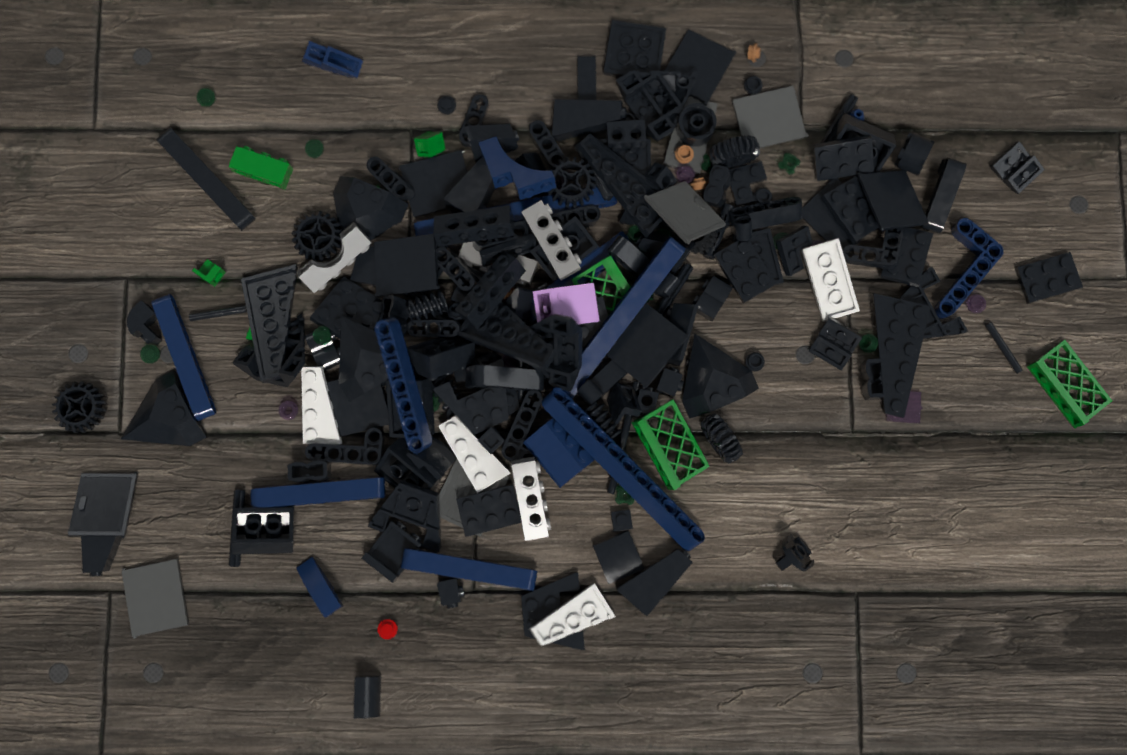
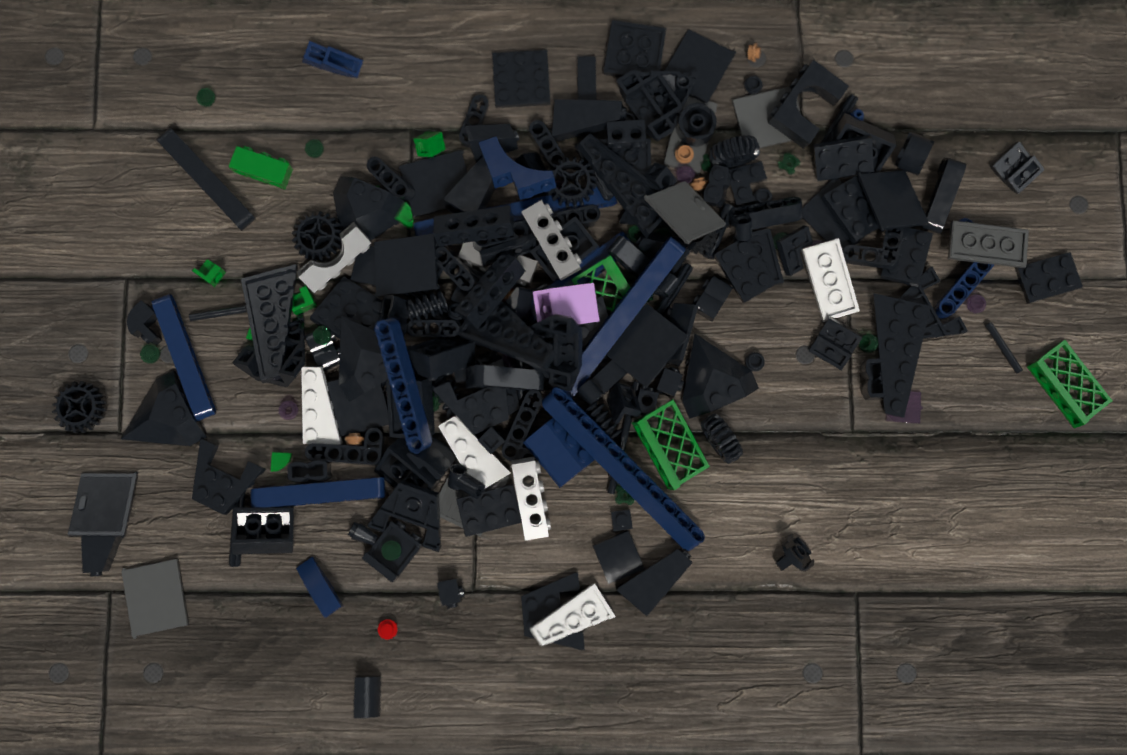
dark blue beam [400,548,538,590] -> none
black plate [437,96,456,115] -> none
none -> black wing [192,439,266,515]
none -> green tile [270,452,293,472]
none -> green panel [292,286,317,316]
none -> medium nougat plate [345,433,364,446]
none -> black cone [348,522,378,546]
none -> clear green plate [382,541,401,560]
none -> green tile [394,202,414,229]
none -> black piece [447,464,485,499]
none -> black plate [492,50,551,108]
none -> black arch [768,60,849,149]
none -> dark grey tile [948,221,1029,268]

